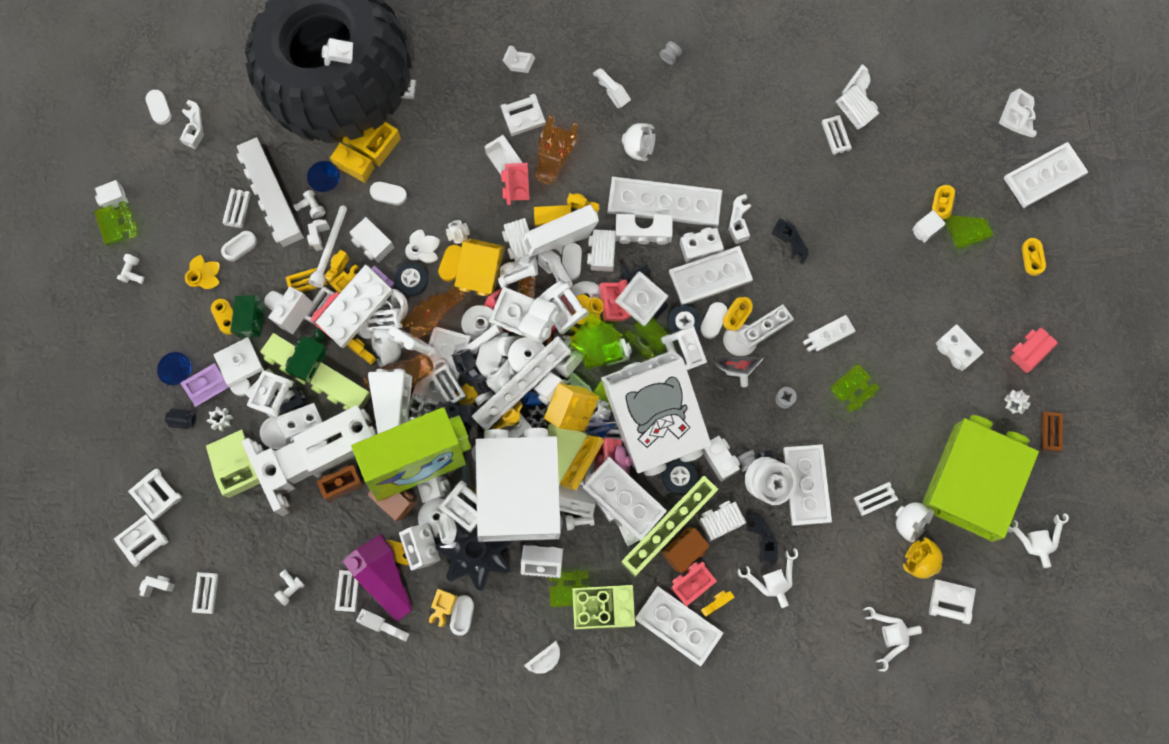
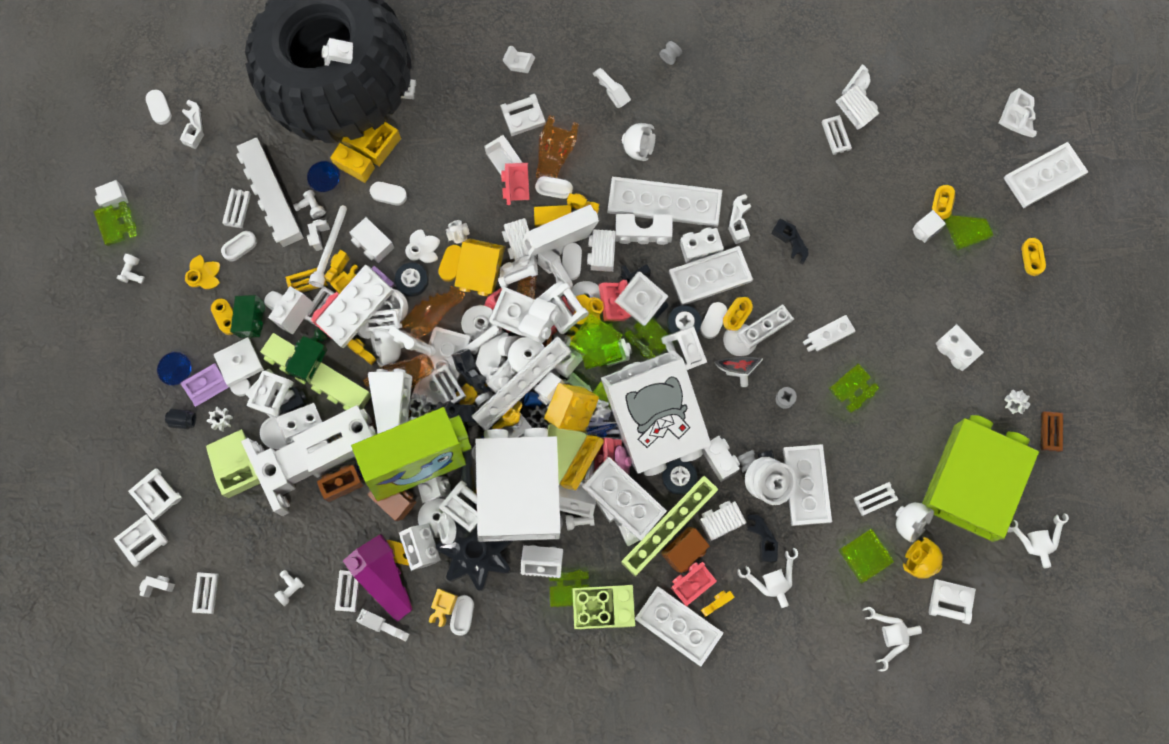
white tile [524,641,560,673] -> none
coral brick [1011,328,1058,373] -> none
none -> white tile [535,176,573,199]
none -> clear neon green plate [839,529,894,583]

